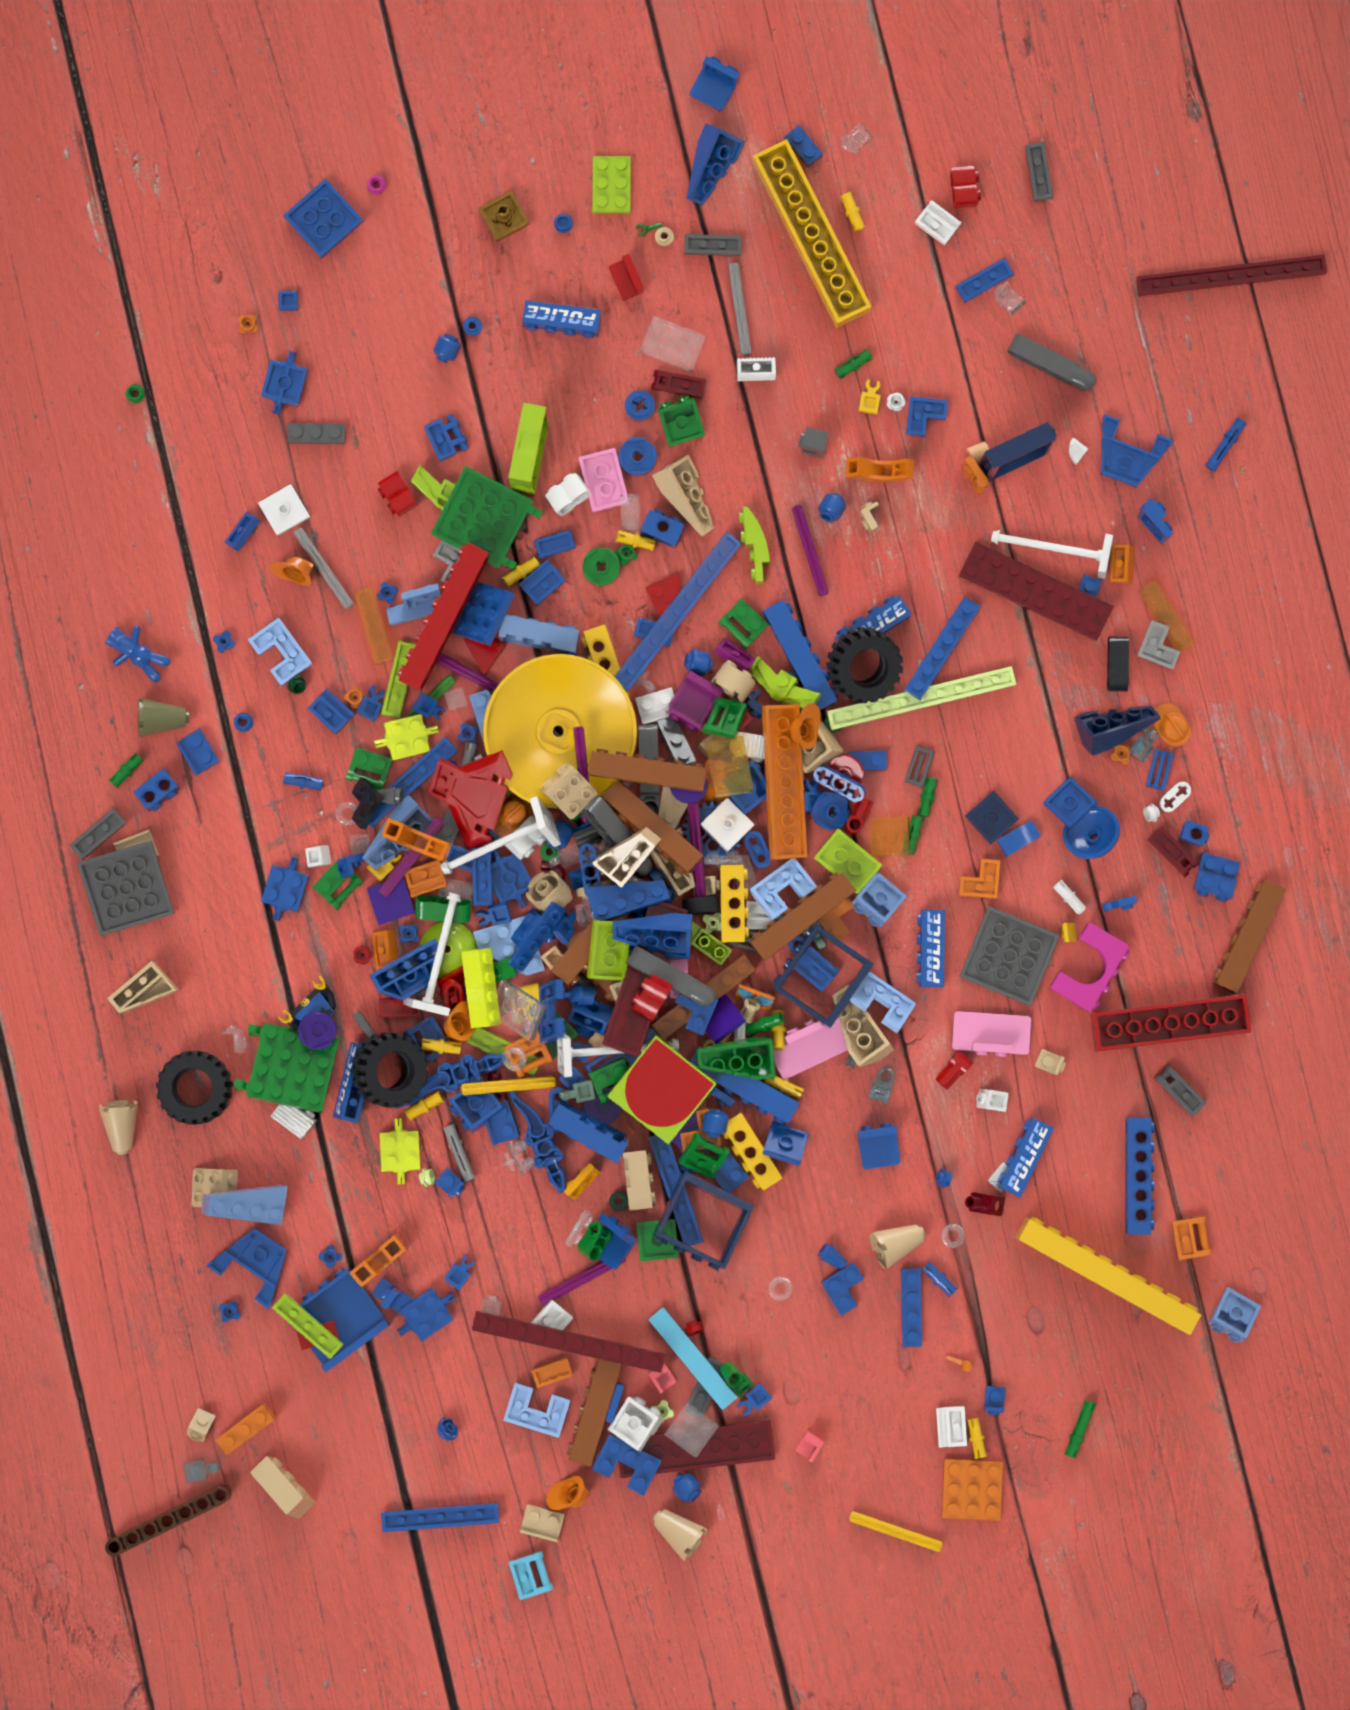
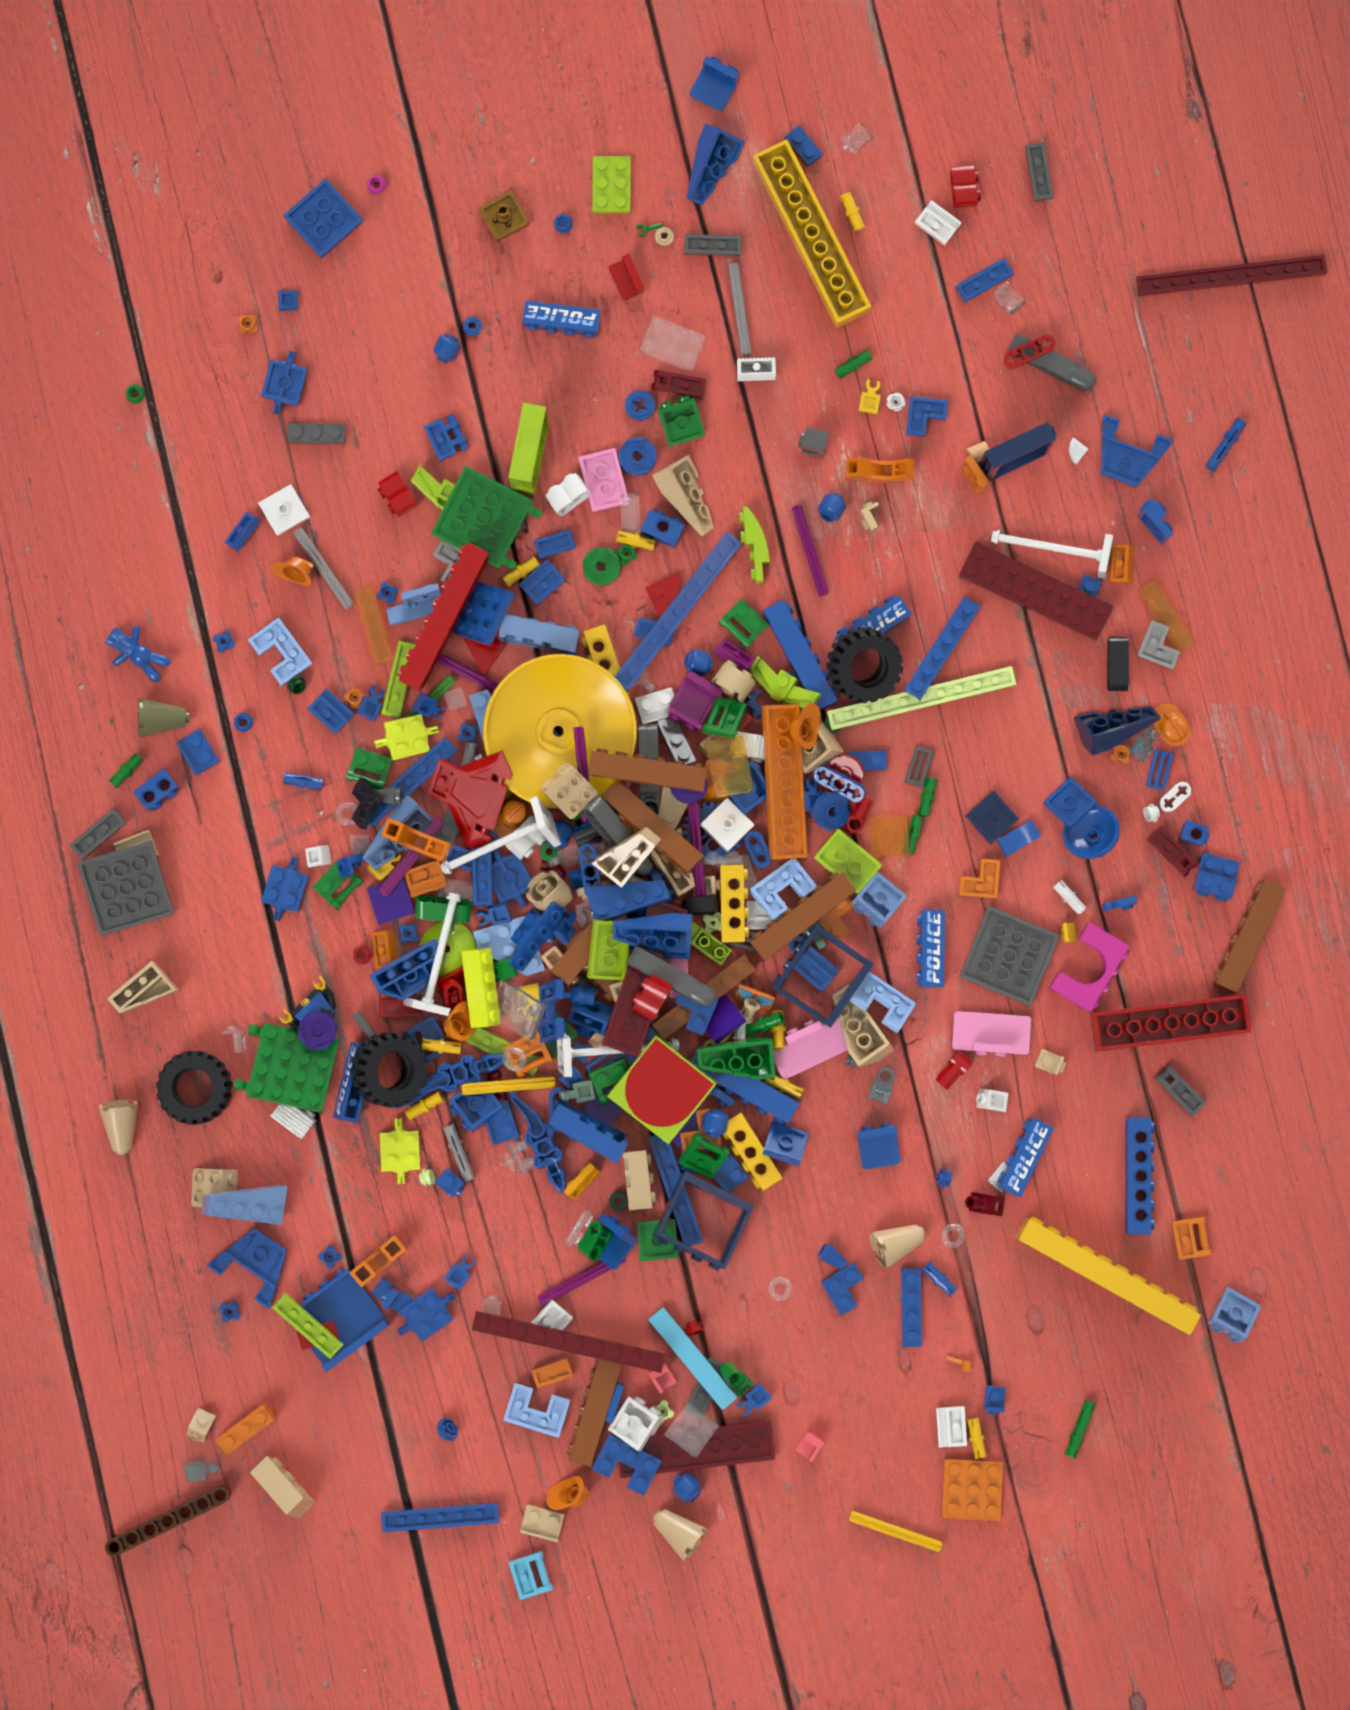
none -> red beam [1003,335,1056,369]

